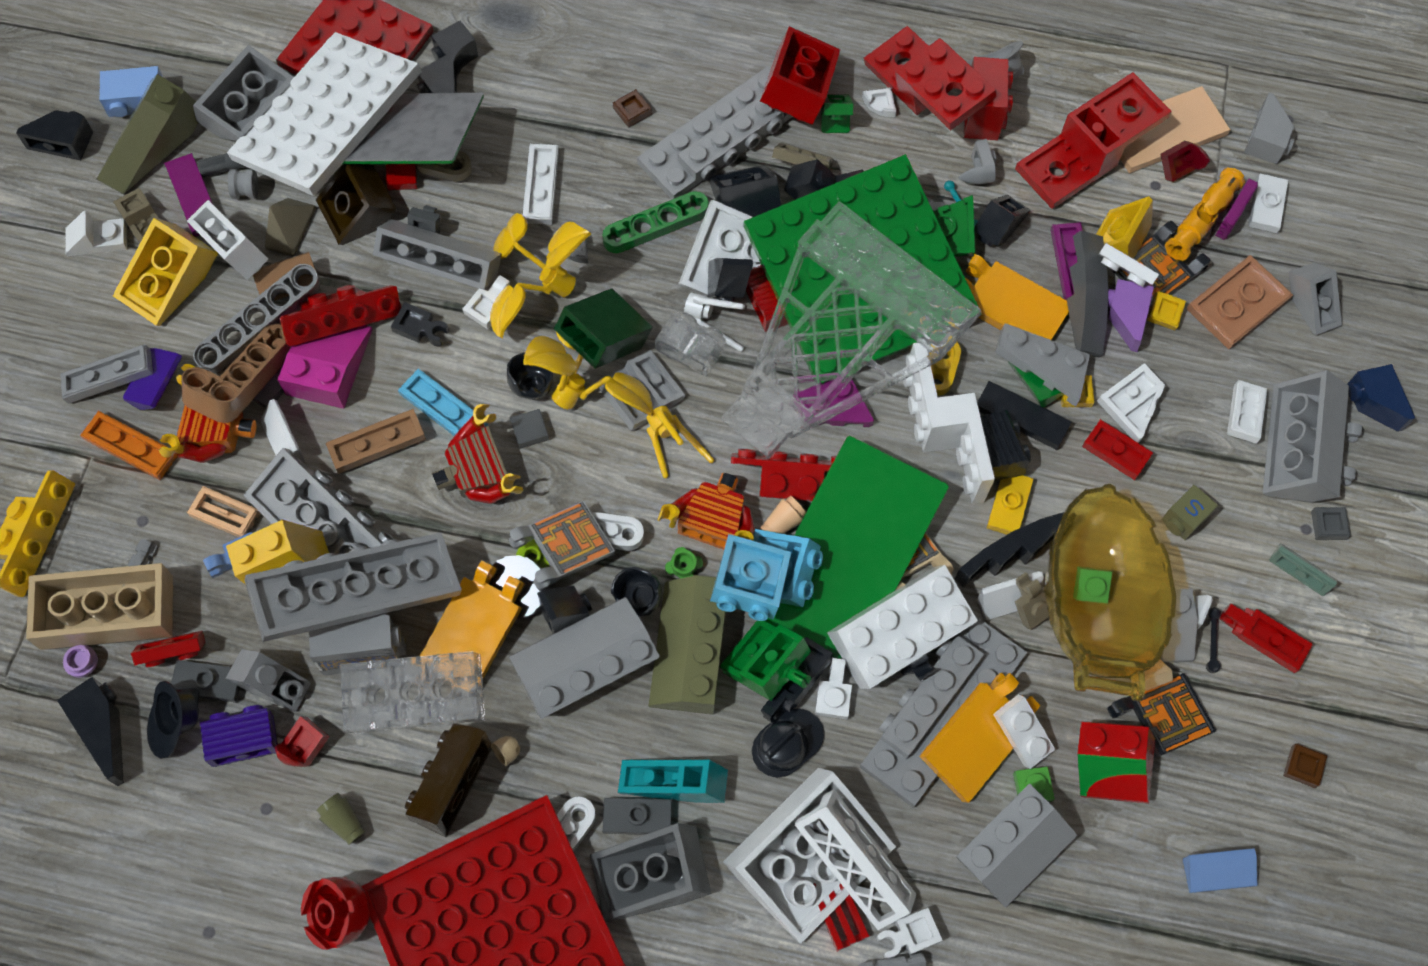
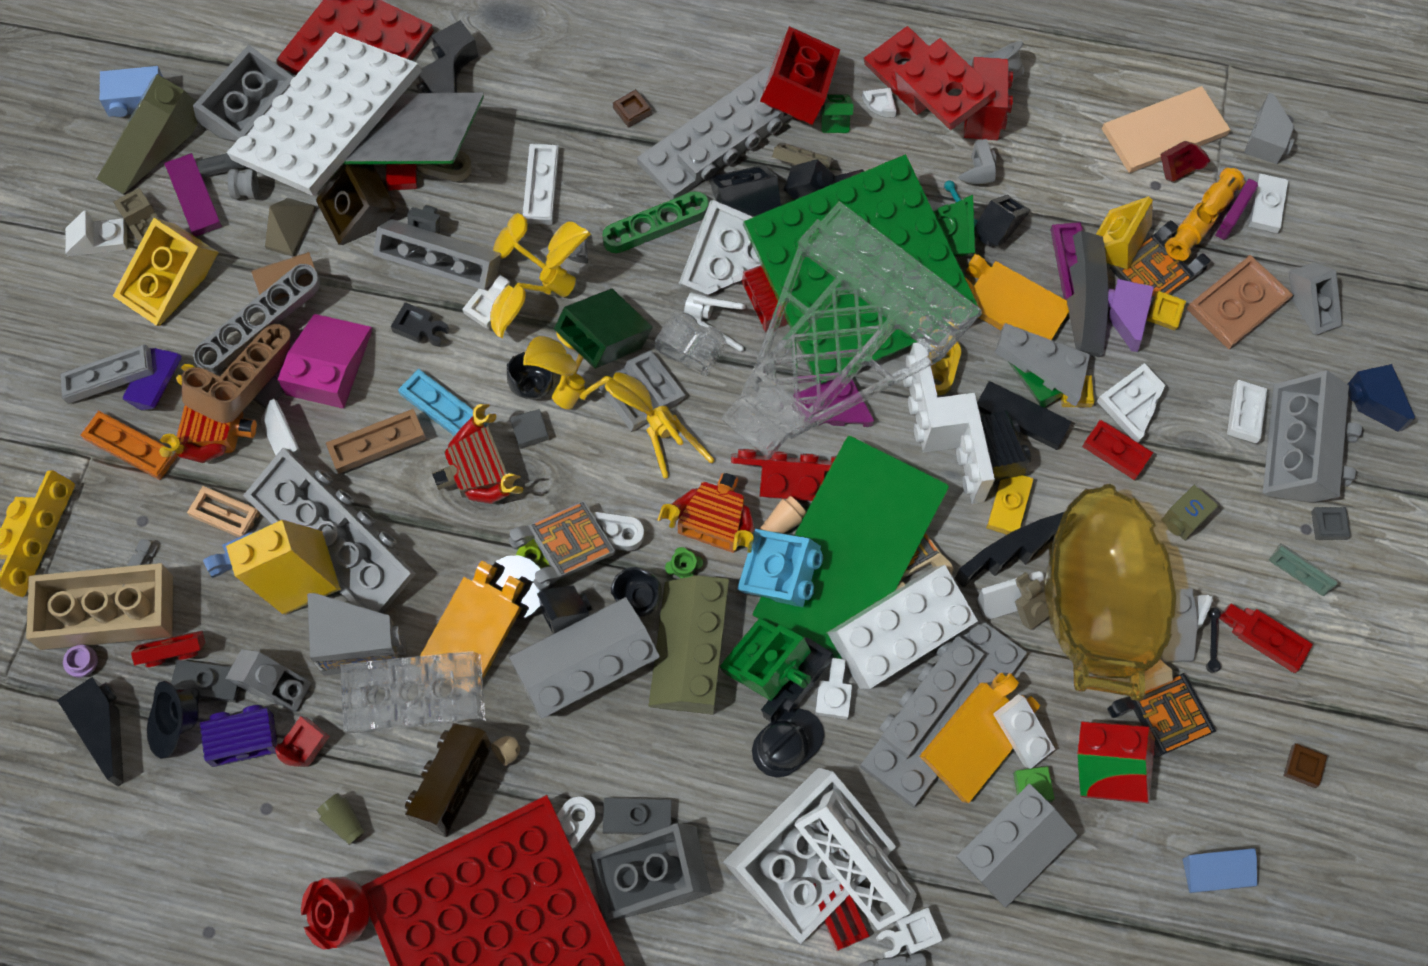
black slope [16,110,93,161] -> none
white brick [187,200,268,280] -> none
light grey plate [244,532,462,642] -> none
red bracket [280,285,401,346] -> none
teal slope [618,760,728,803] -> none
black slope [707,258,753,302] -> none
medium azure plate [710,534,792,621] -> none
black hand [901,654,936,681] -> none
red bracket [1015,72,1172,209] -> none
bright green plate [1073,566,1112,603] -> none
white wing [1098,243,1159,287] -> none

